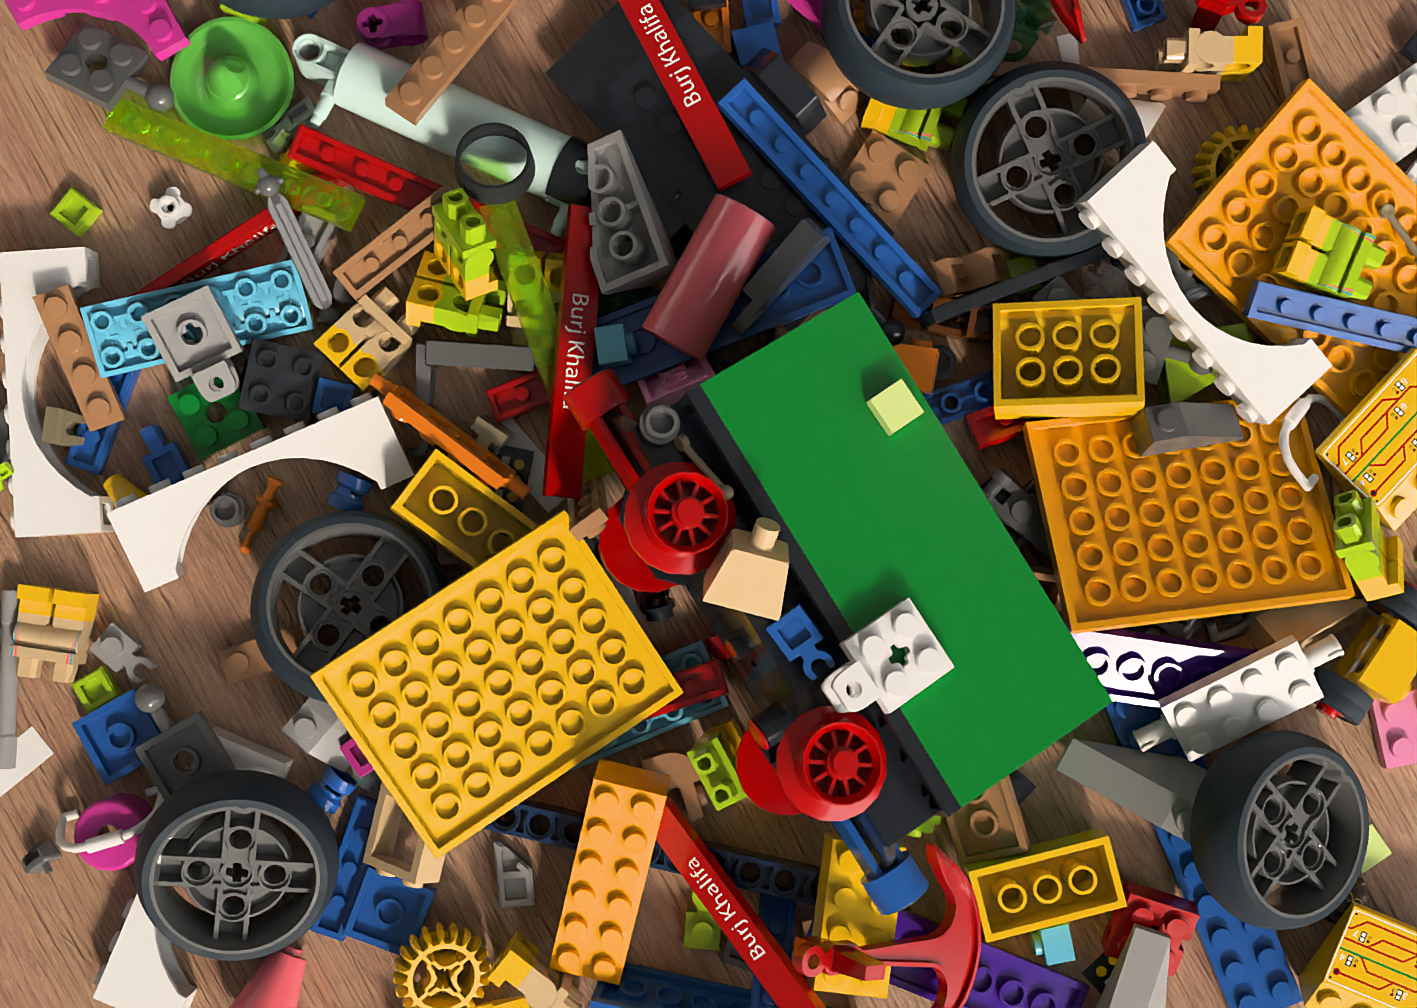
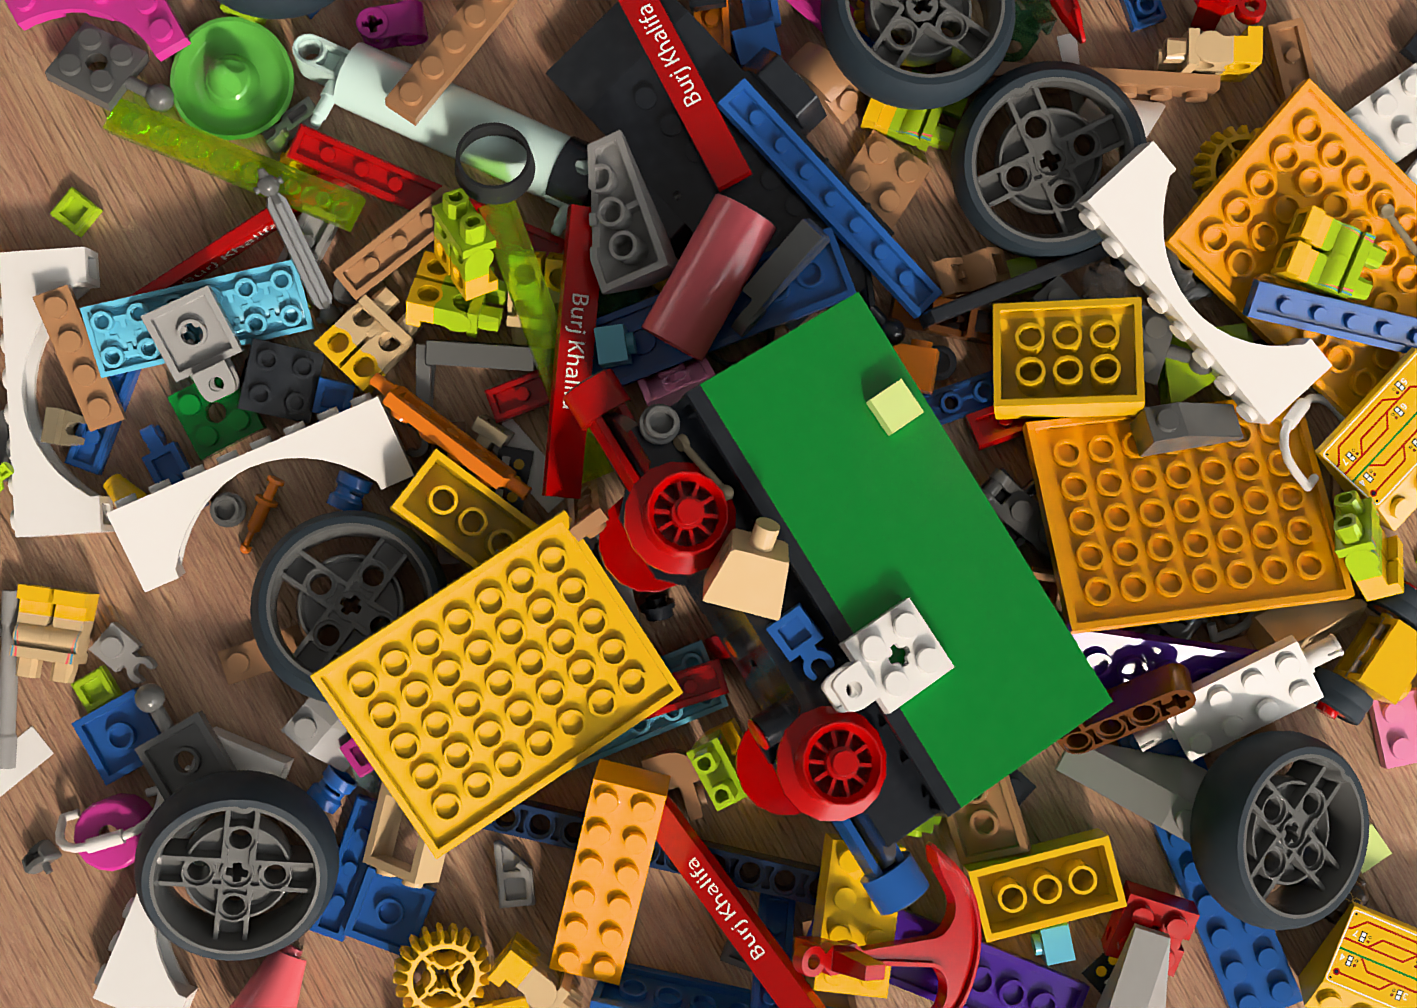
white plate [149,187,193,229] -> none
lime plate [683,891,721,951] -> none
none -> reddish brown beam [1057,663,1196,754]

